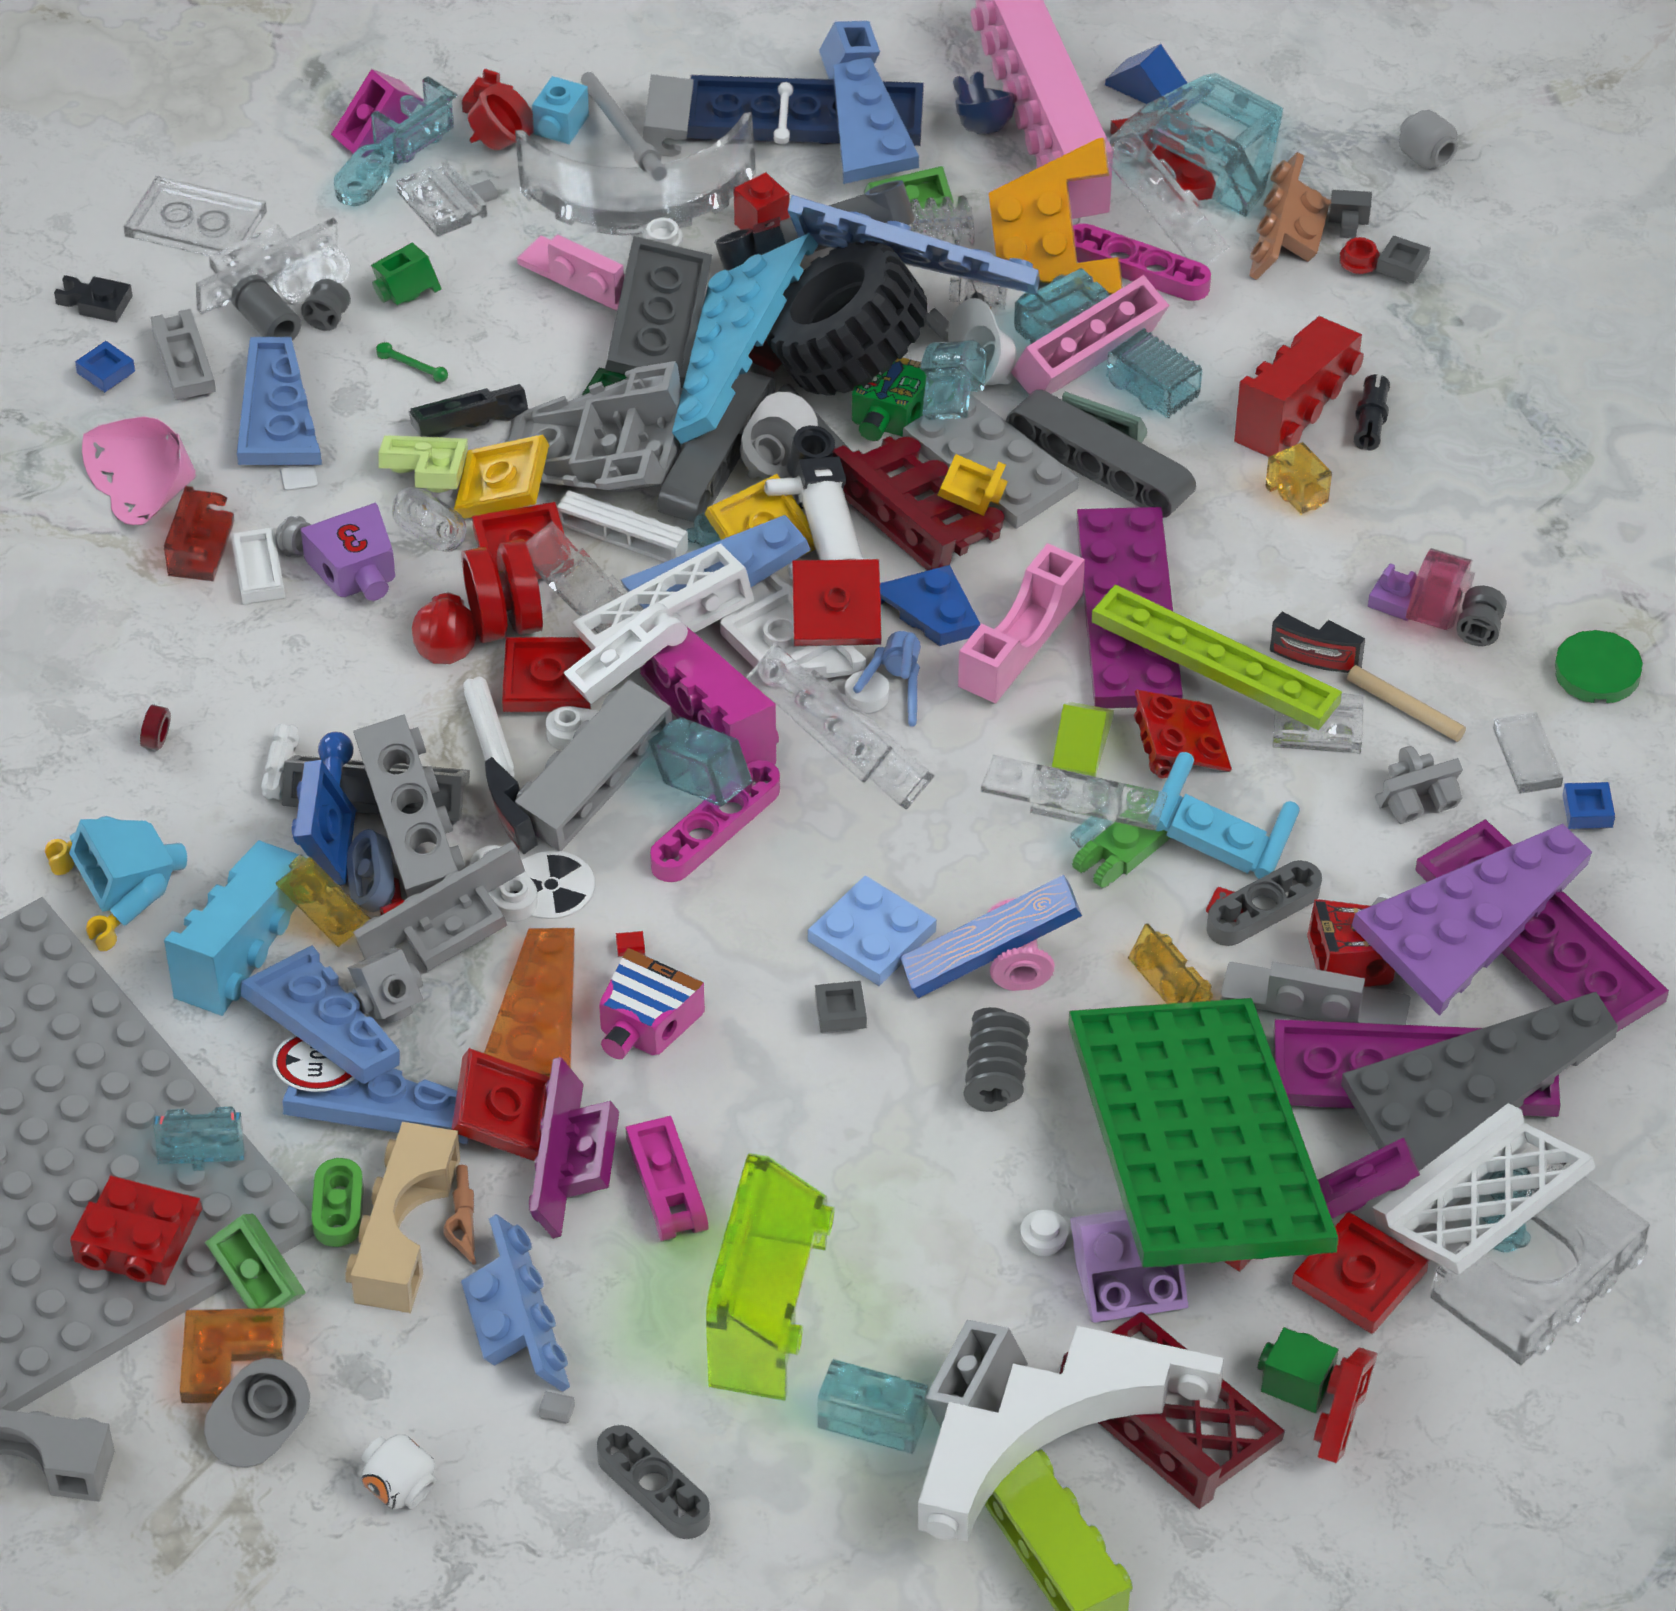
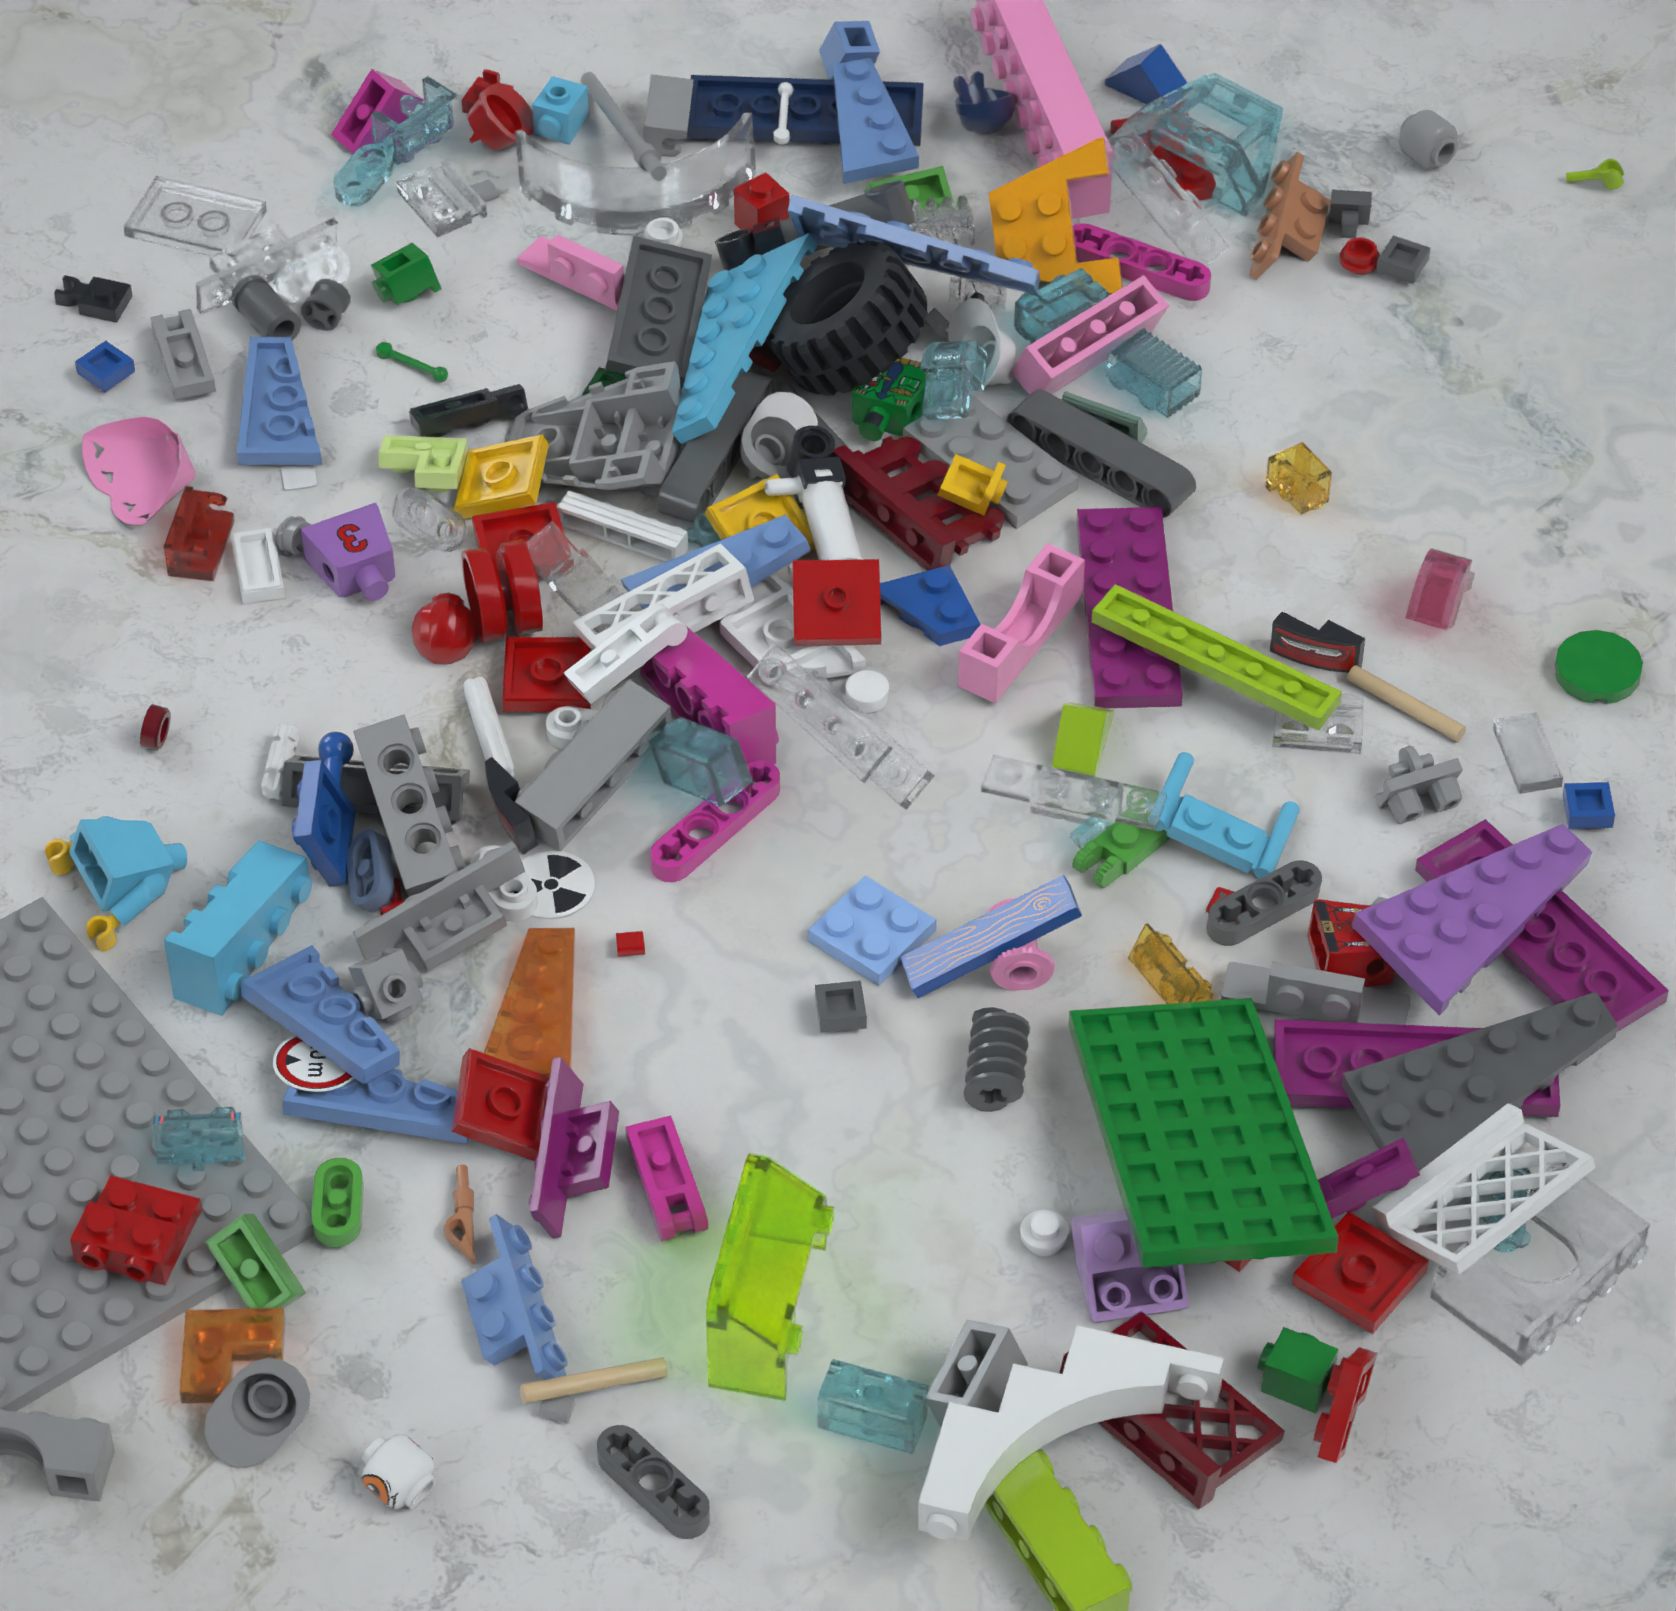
clear yellow hinge [276,854,371,947] -> none
tan arch [345,1122,461,1313] -> none
torso [599,948,705,1060] -> none
medium blue plant [853,631,921,727] -> none
red hinge [1134,689,1232,778] -> none
red wedge [1234,316,1364,461] -> none
black pin [1354,374,1390,451] -> none
medium lavender tile [1368,563,1426,621] -> none
dark grey wheel [1456,585,1507,646] -> none
none -> tan bar [520,1357,668,1404]
none -> lime hand [1566,158,1625,190]

